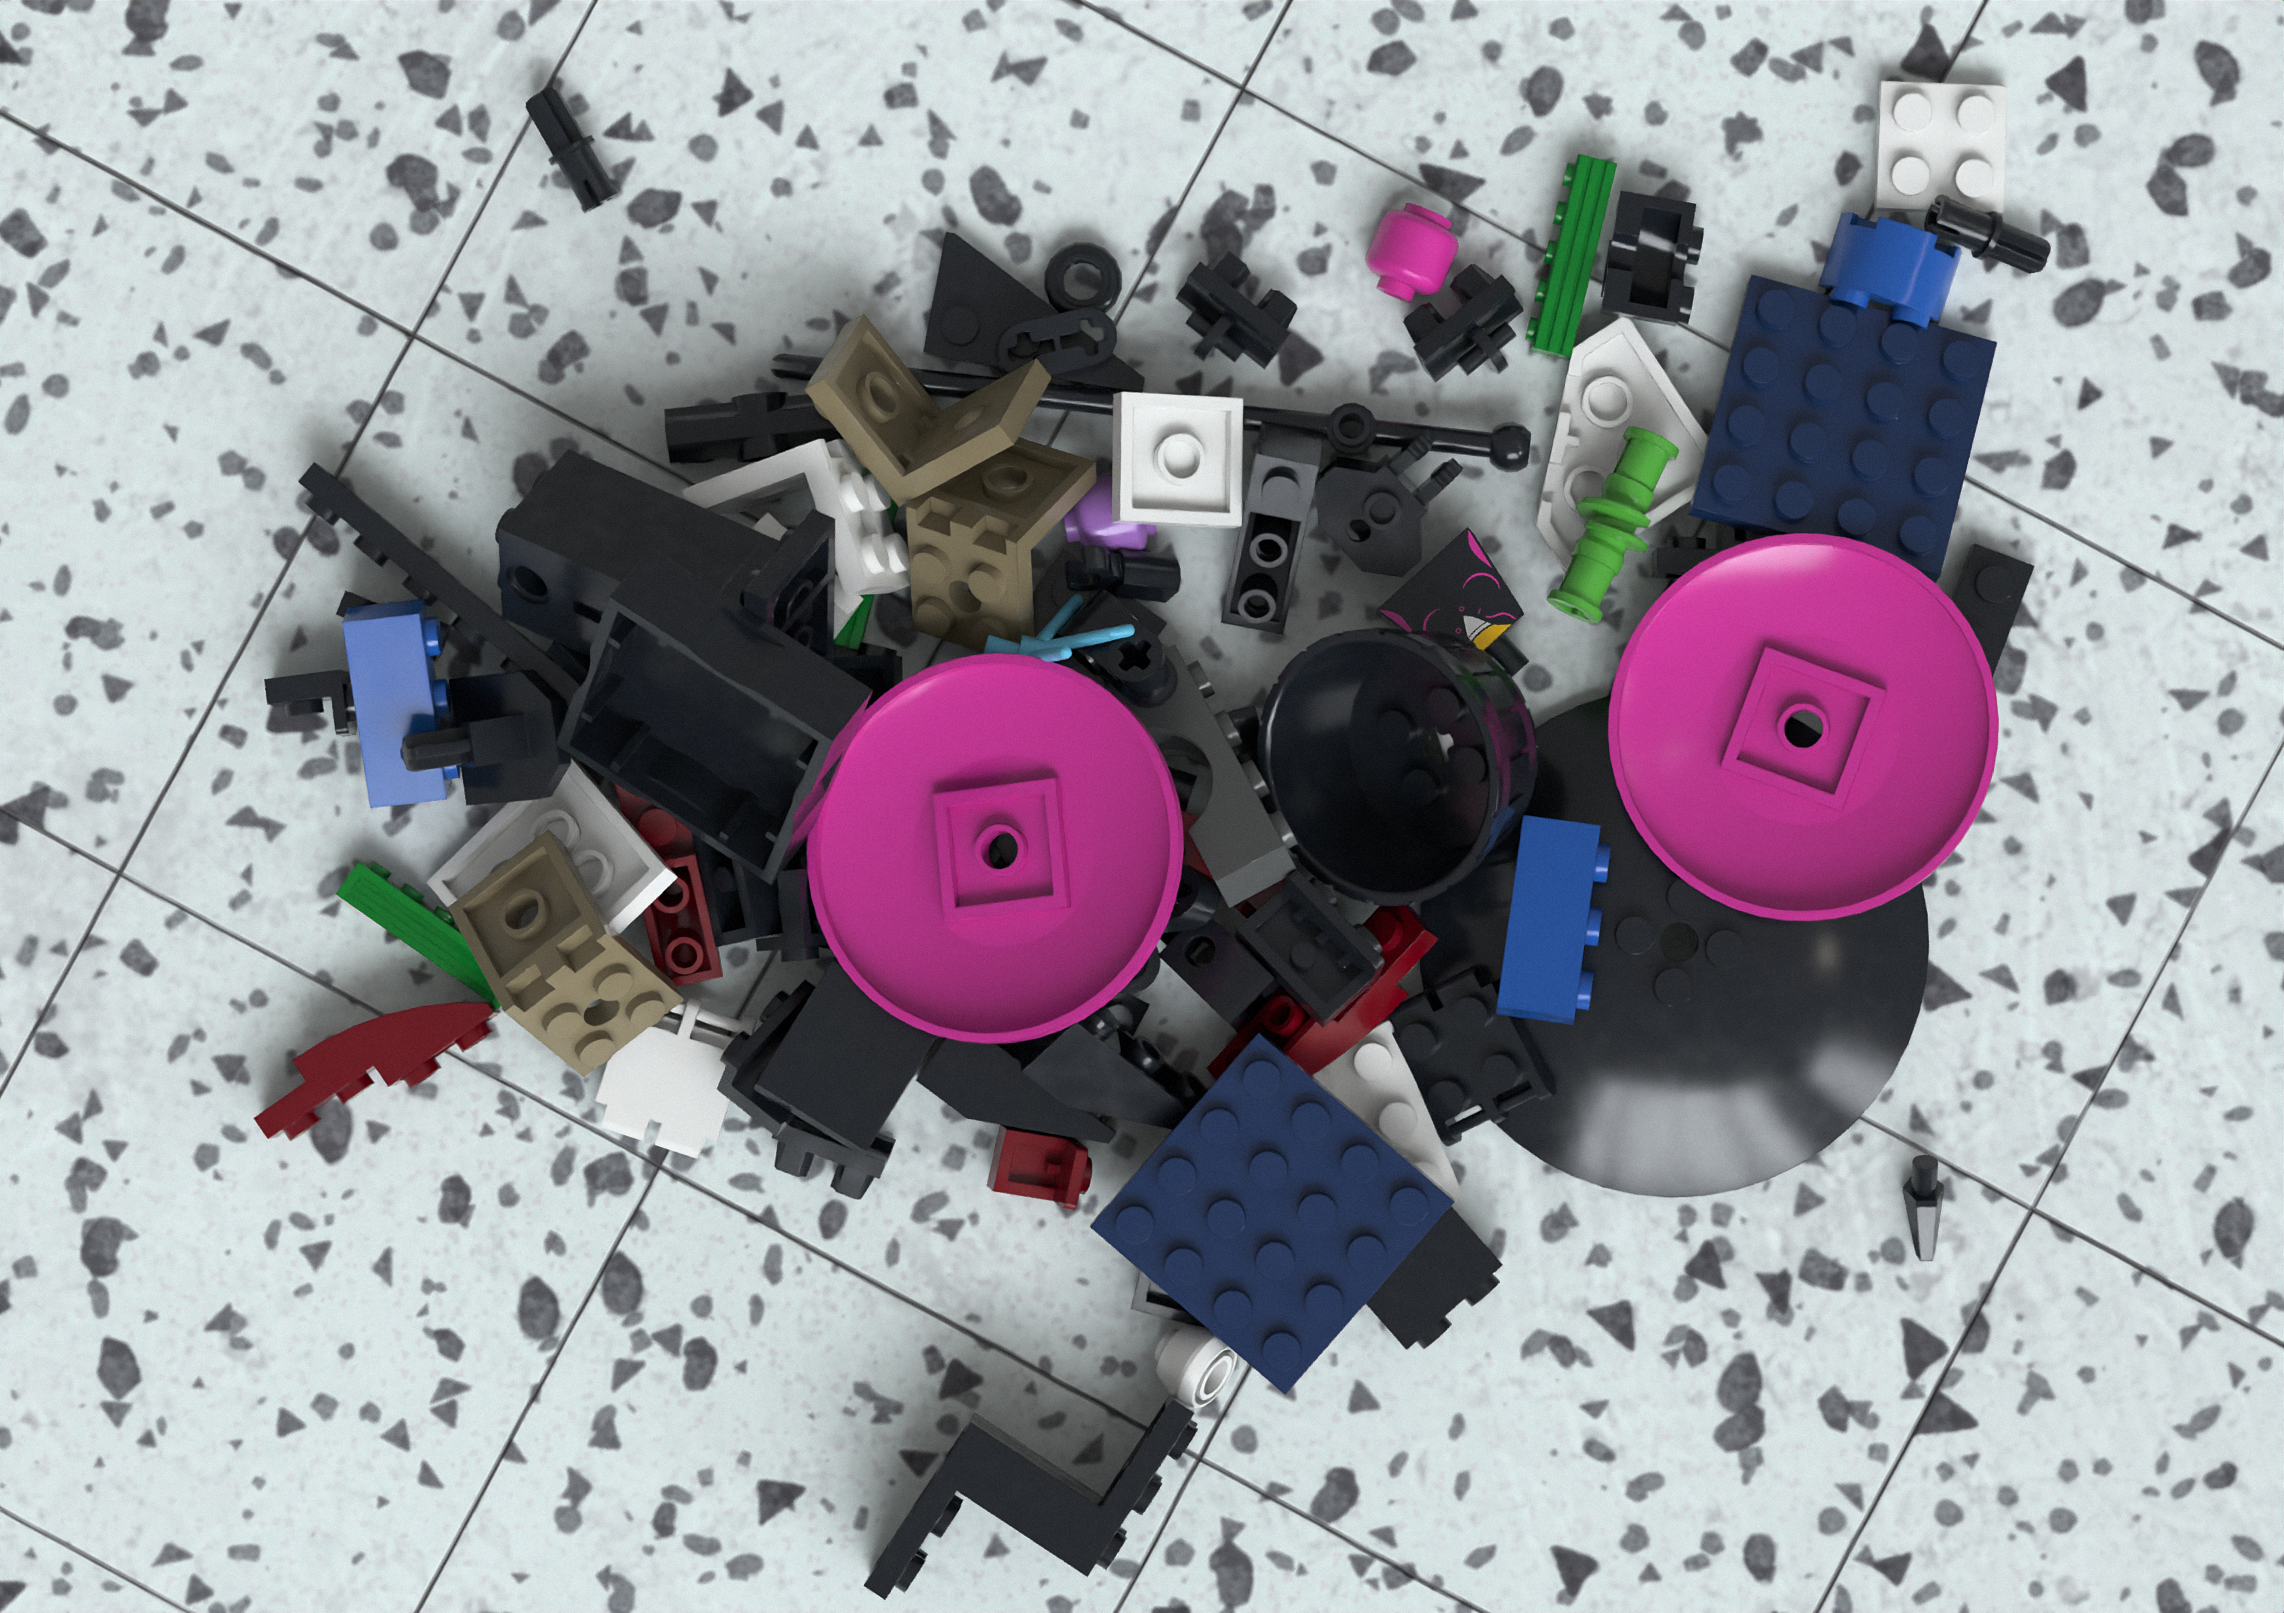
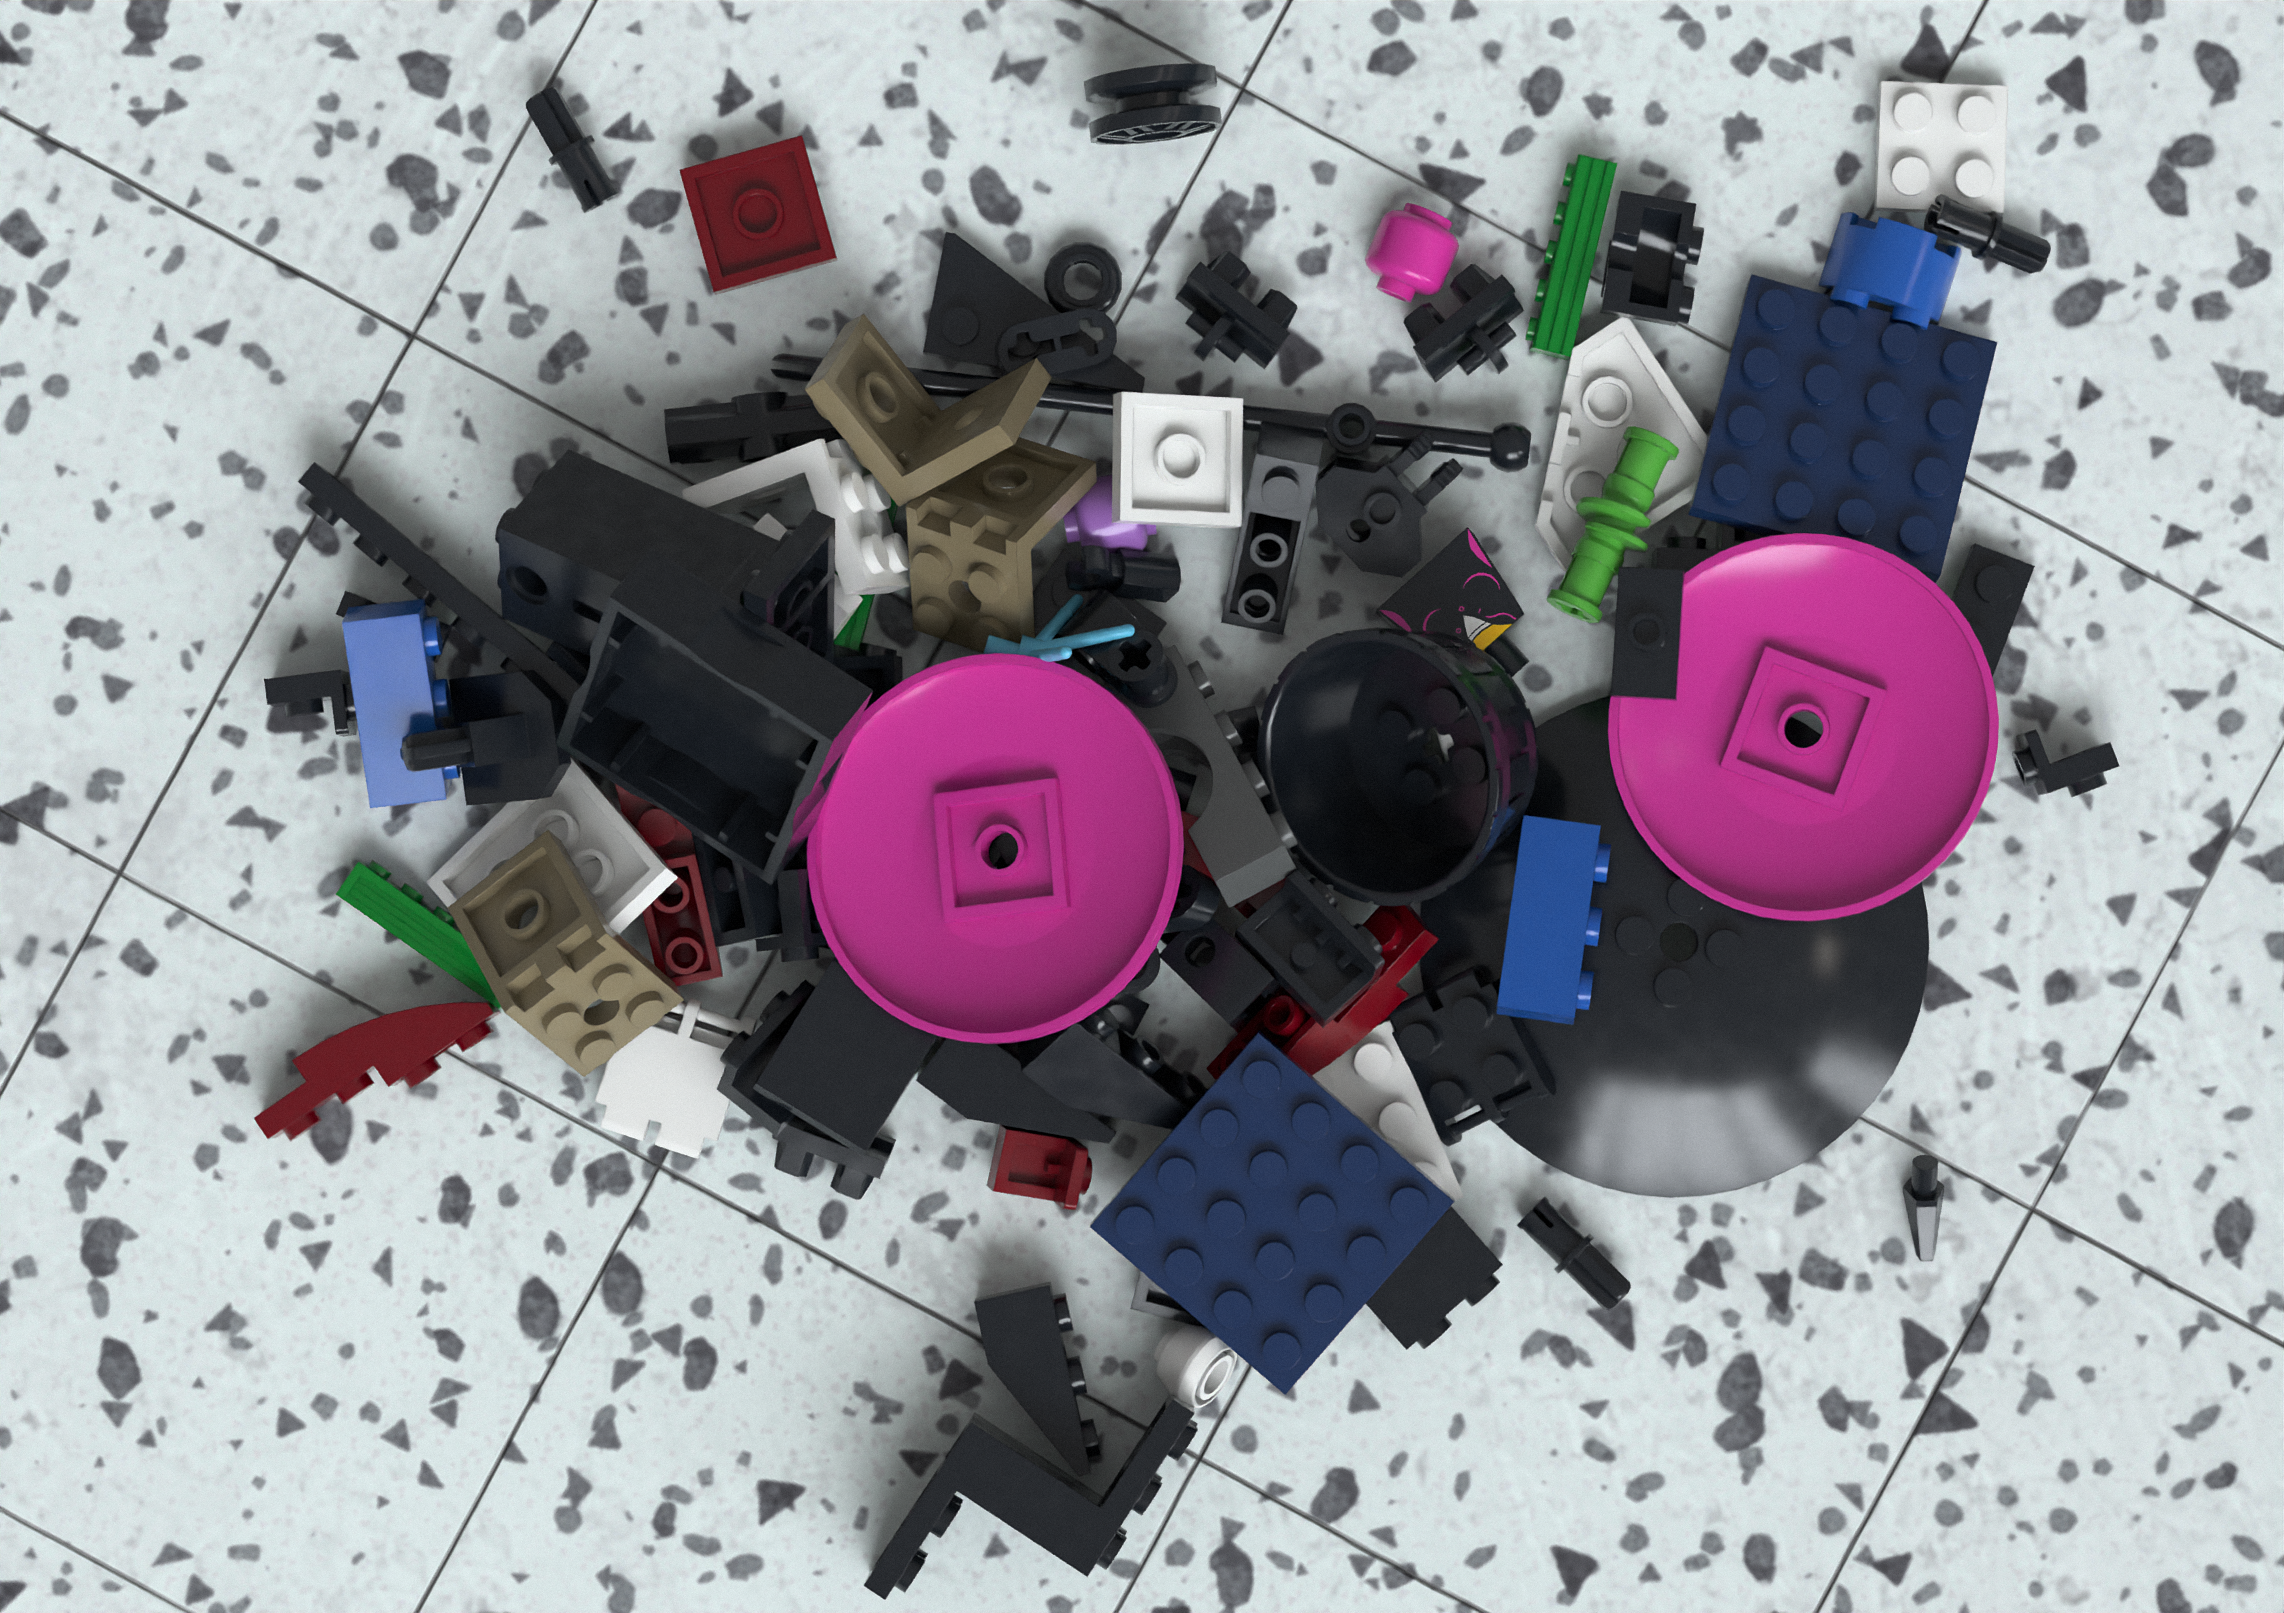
none -> dark red plate [679,135,838,295]
none -> black slope [974,1281,1101,1477]
none -> black wheel [1084,63,1222,145]
none -> black axle [1517,1197,1631,1310]
none -> black plate [1611,567,1685,701]
none -> black bracket [2012,729,2119,797]

